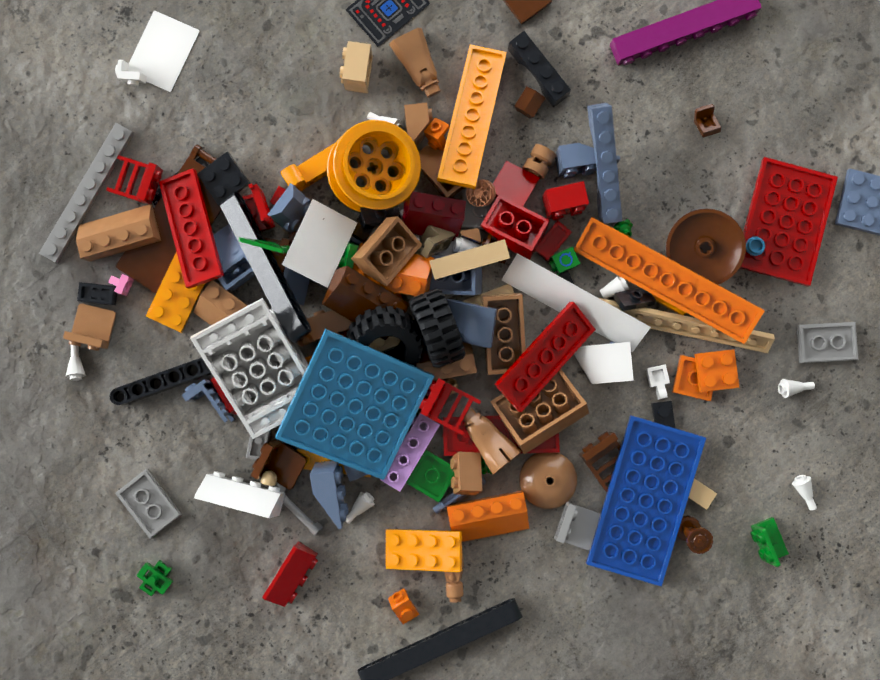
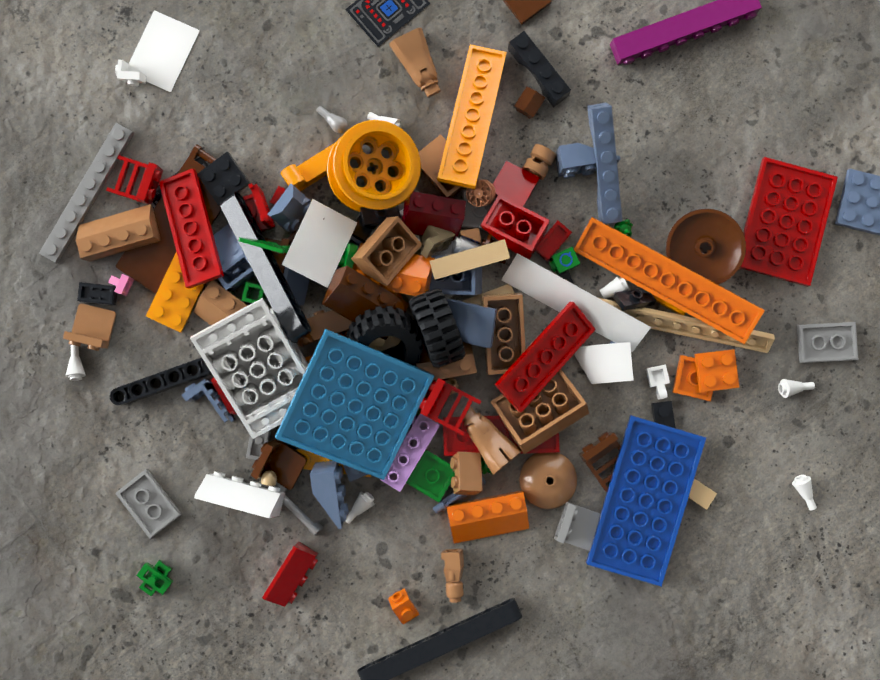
tan brick [340,41,373,93] -> none
light orange plate [386,529,462,572] -> none
medium nougat slope [404,103,433,147] -> none
orange bracket [424,118,450,152] -> none
red brick [542,181,589,221] -> none
reddish brown hose [677,516,713,554] -> none
reddish brown bracket [694,104,721,138] -> none
dark azure plate [746,237,765,256] -> none
green bracket [751,517,789,567] -> none
none -> green brick [241,282,266,304]
none -> light grey piece [316,106,348,134]

